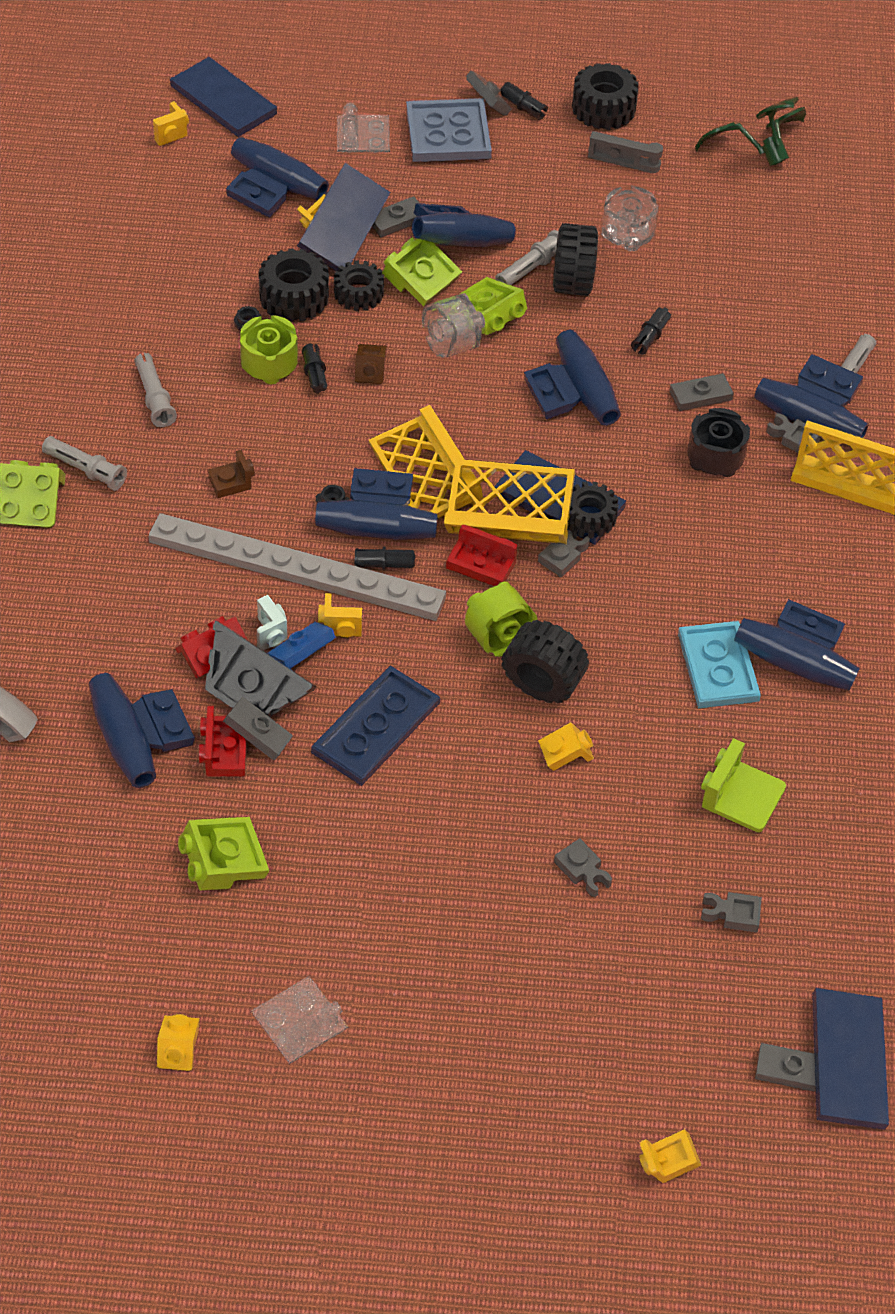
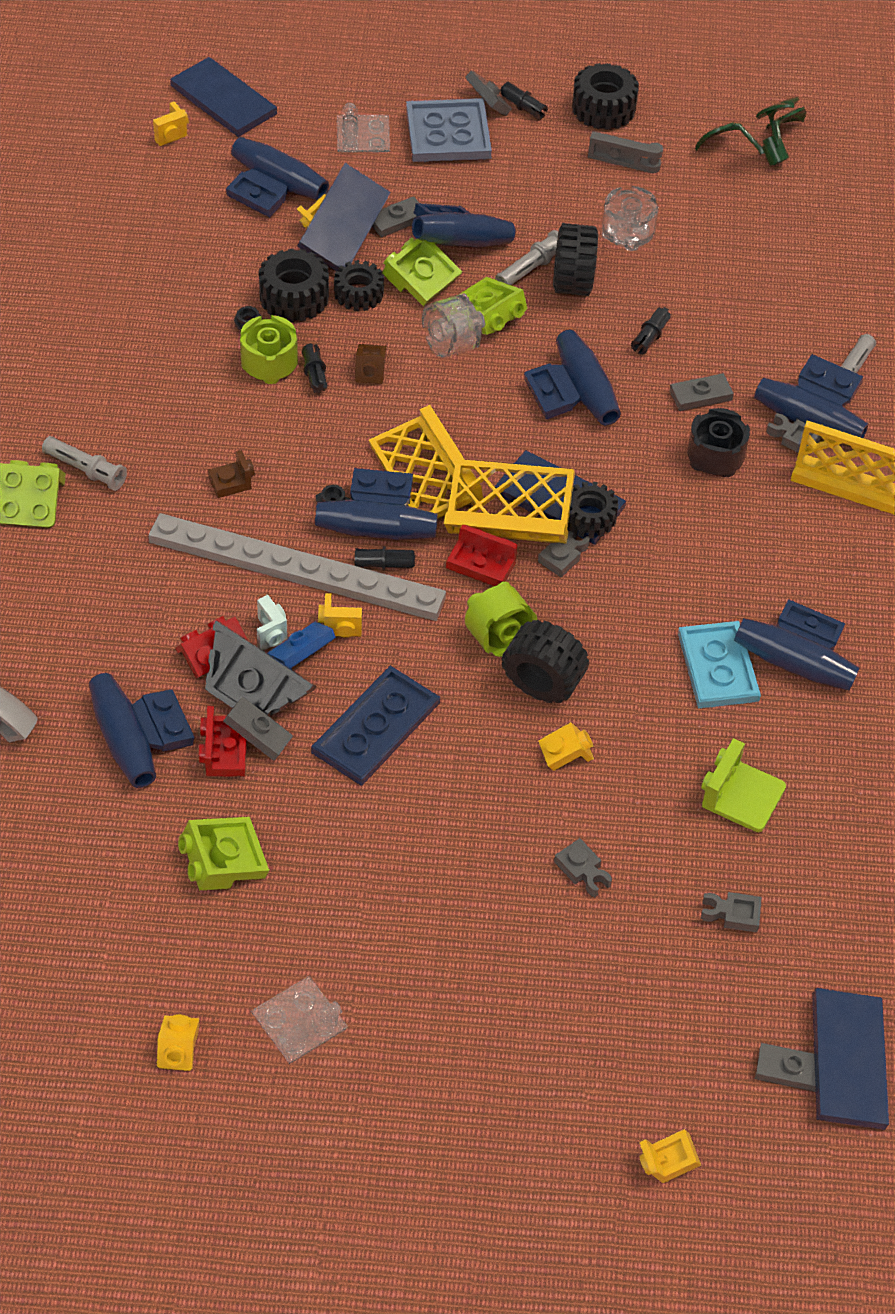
light grey pin [134,353,177,427] -> none

